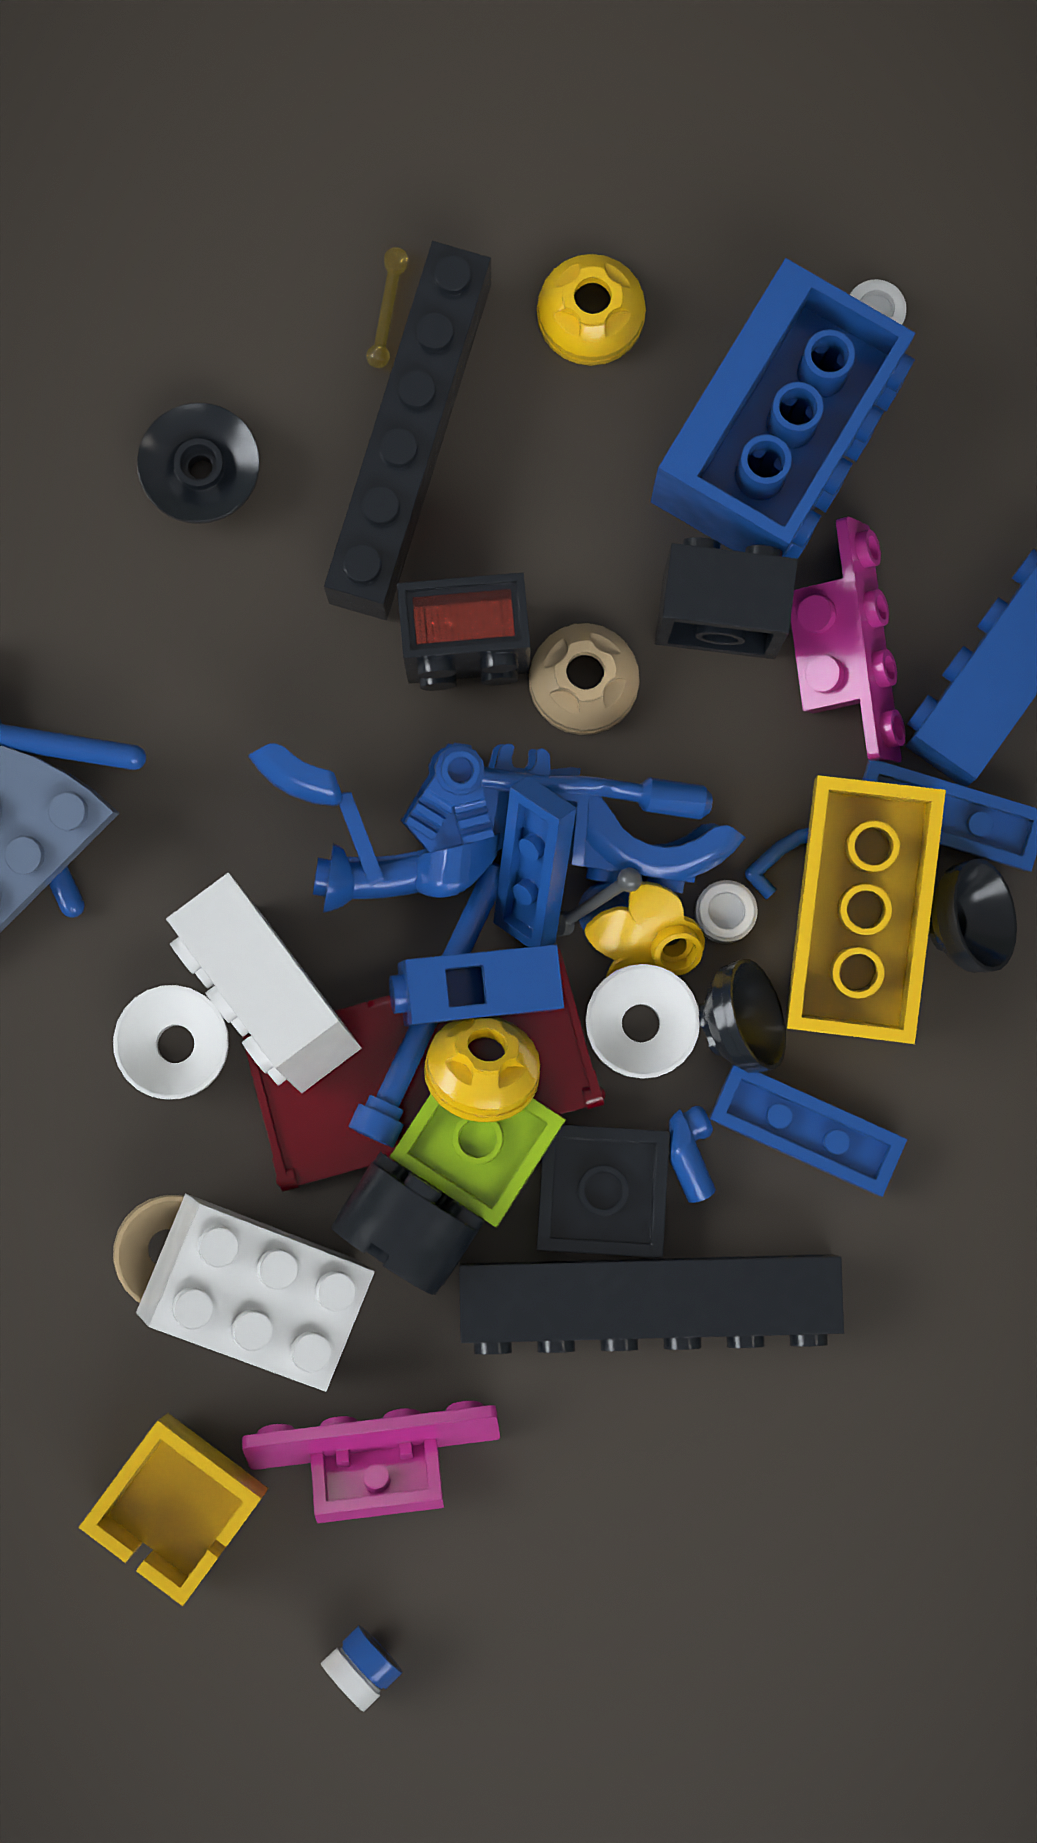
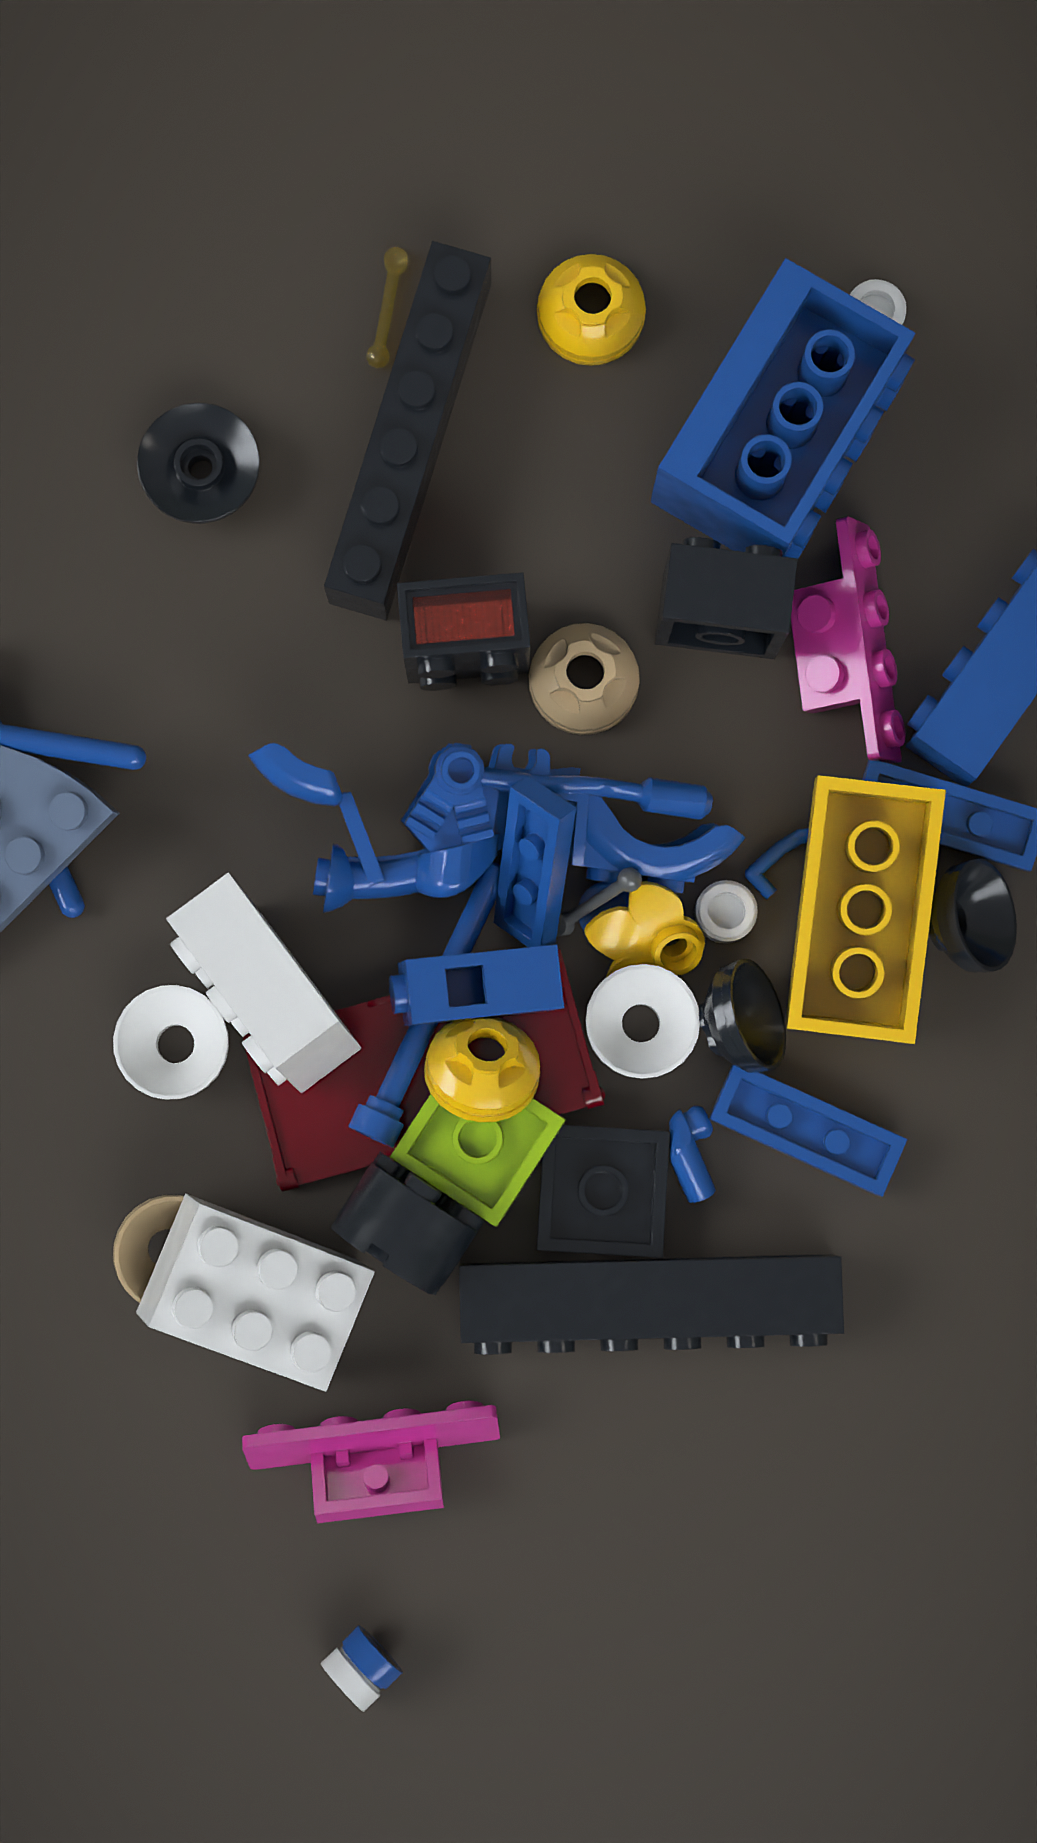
yellow piece [78,1413,269,1606] -> none

